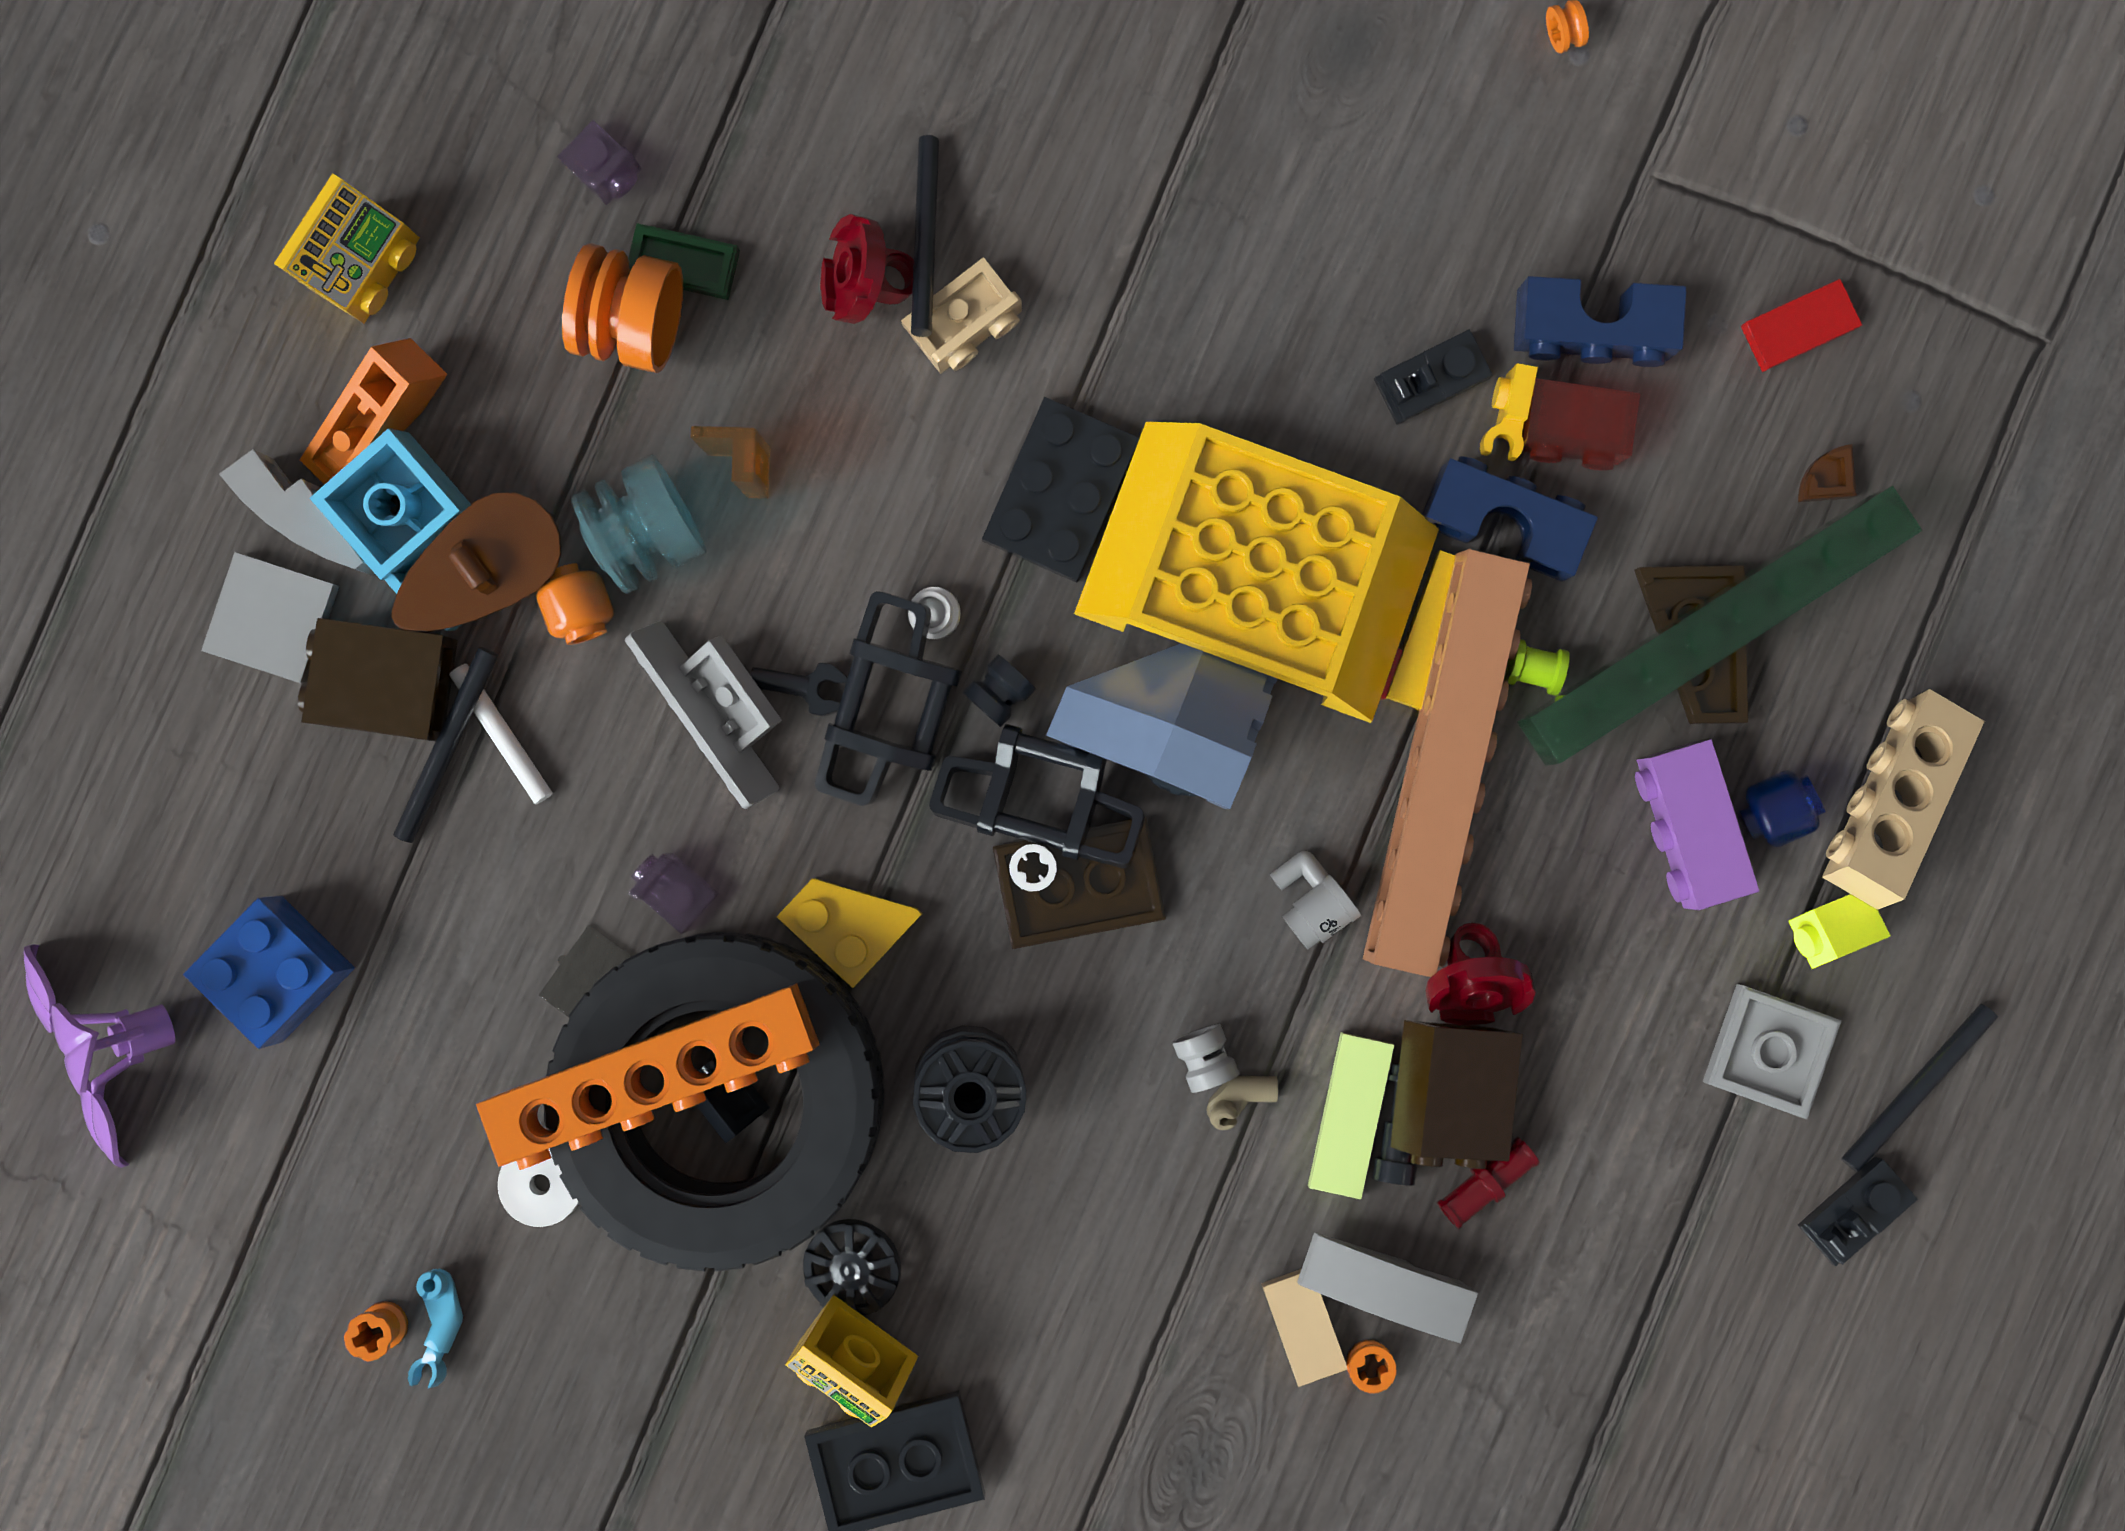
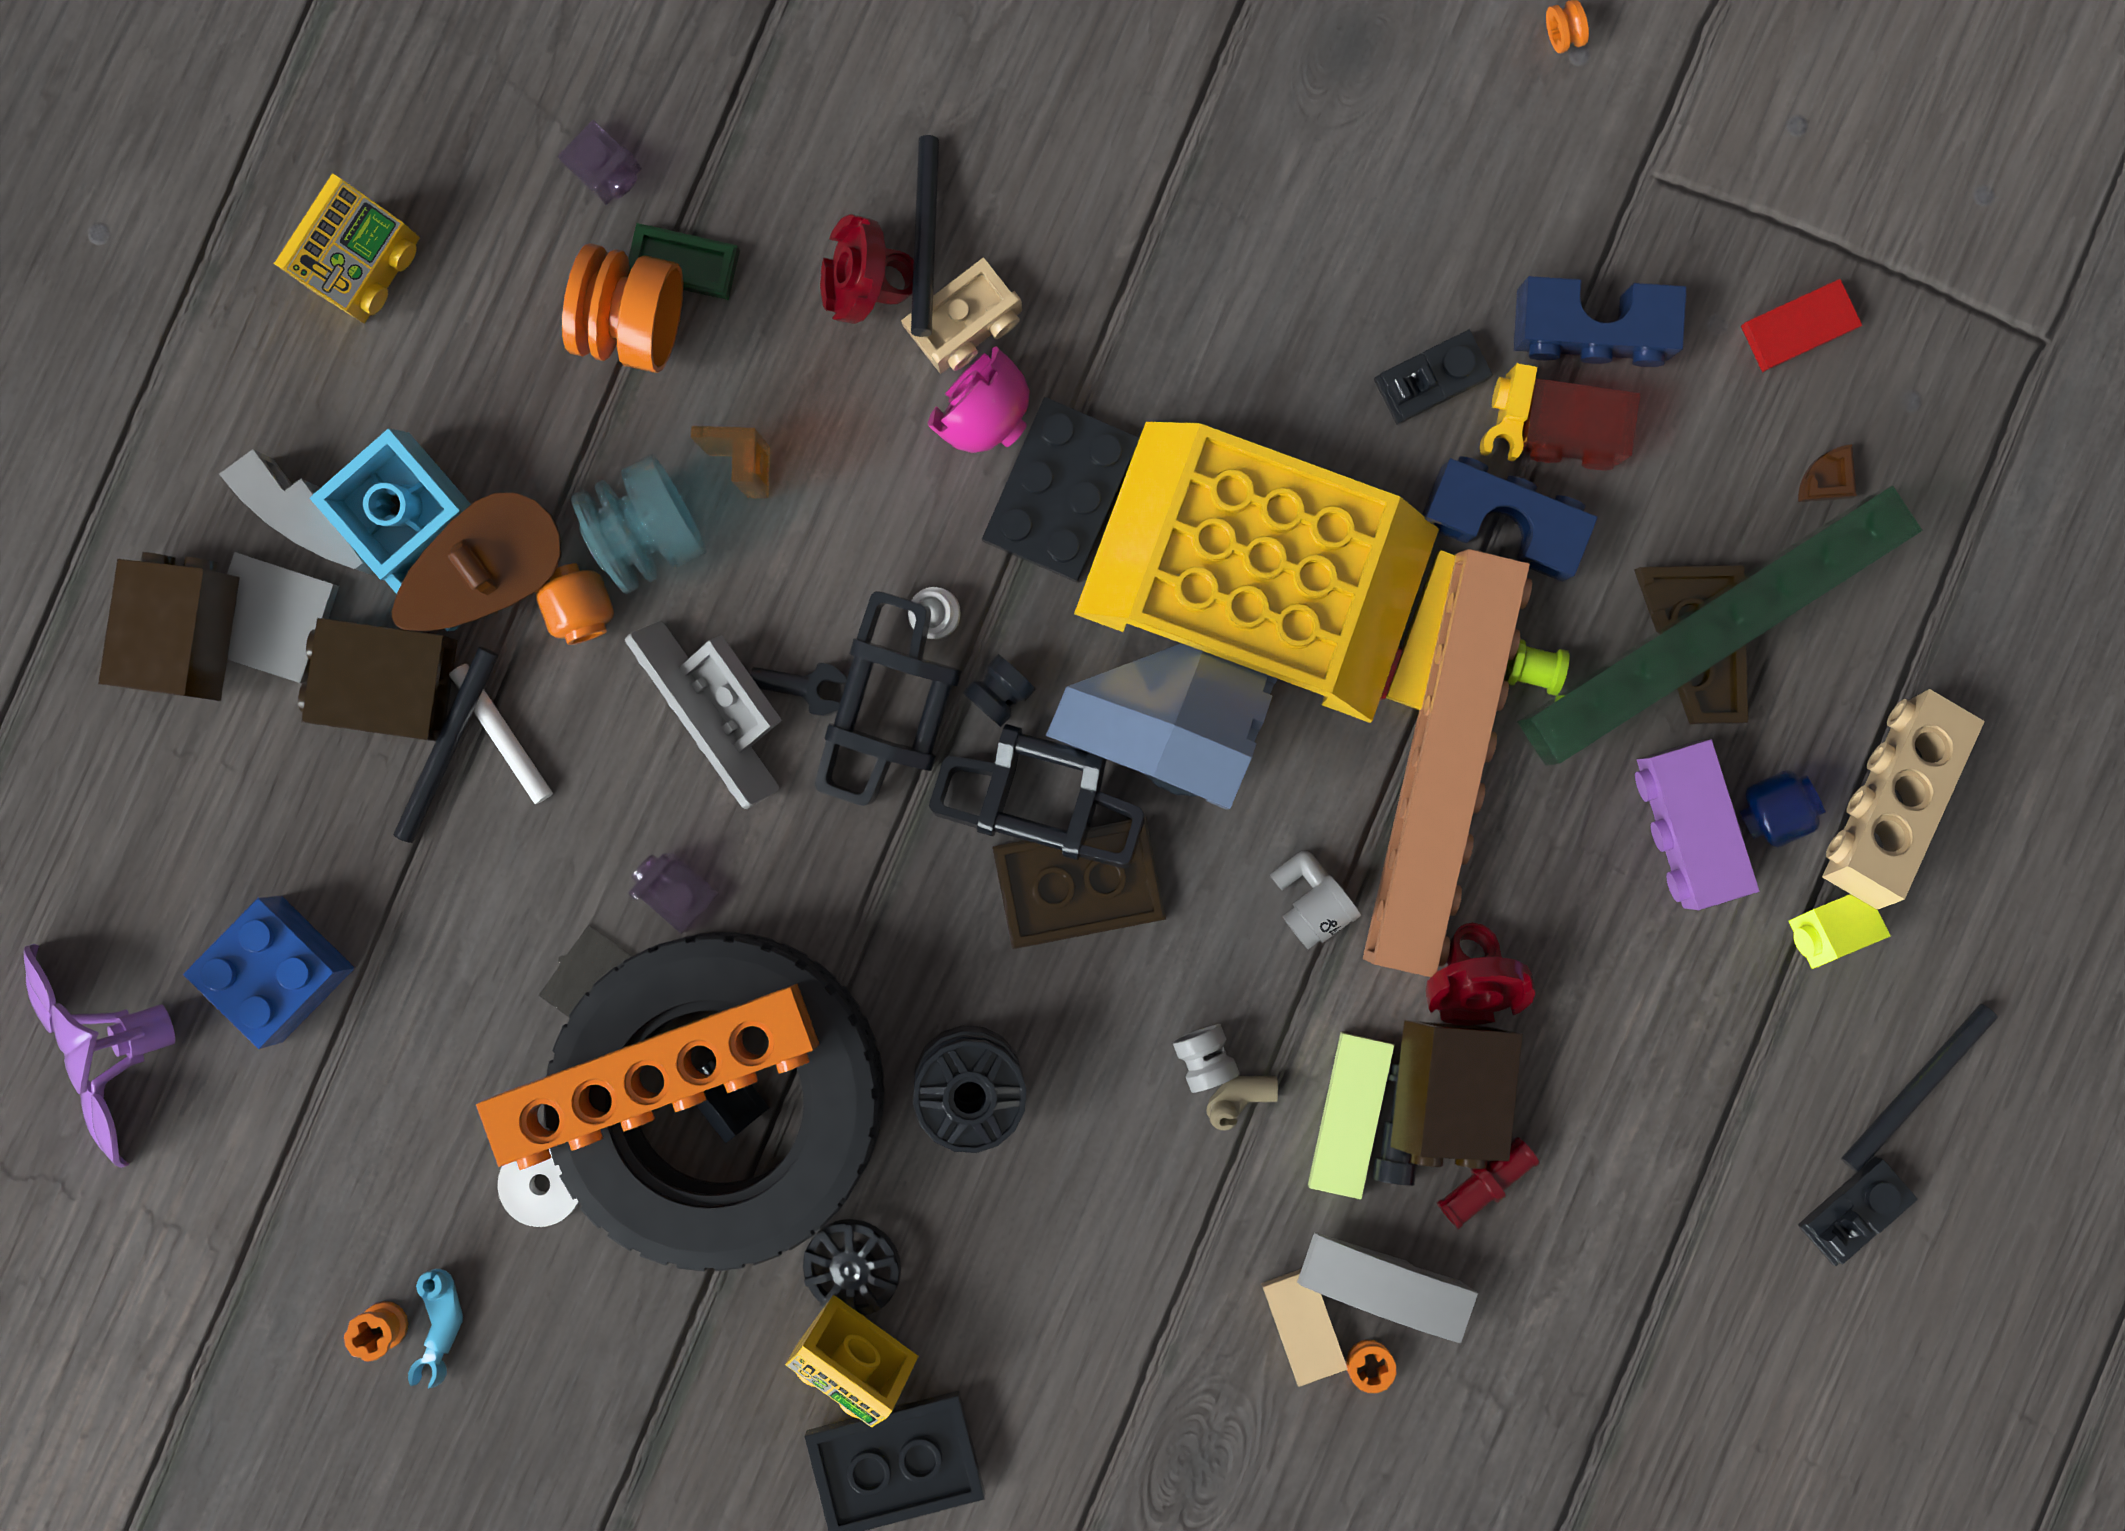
orange slope [300,338,447,485] -> none
yellow wing [777,878,923,988] -> none
white bush [1009,844,1057,892] -> none
light grey tile [1703,984,1841,1119] -> none
none -> dark brown brick [98,552,240,701]
none -> dark pink cylinder [927,346,1030,453]

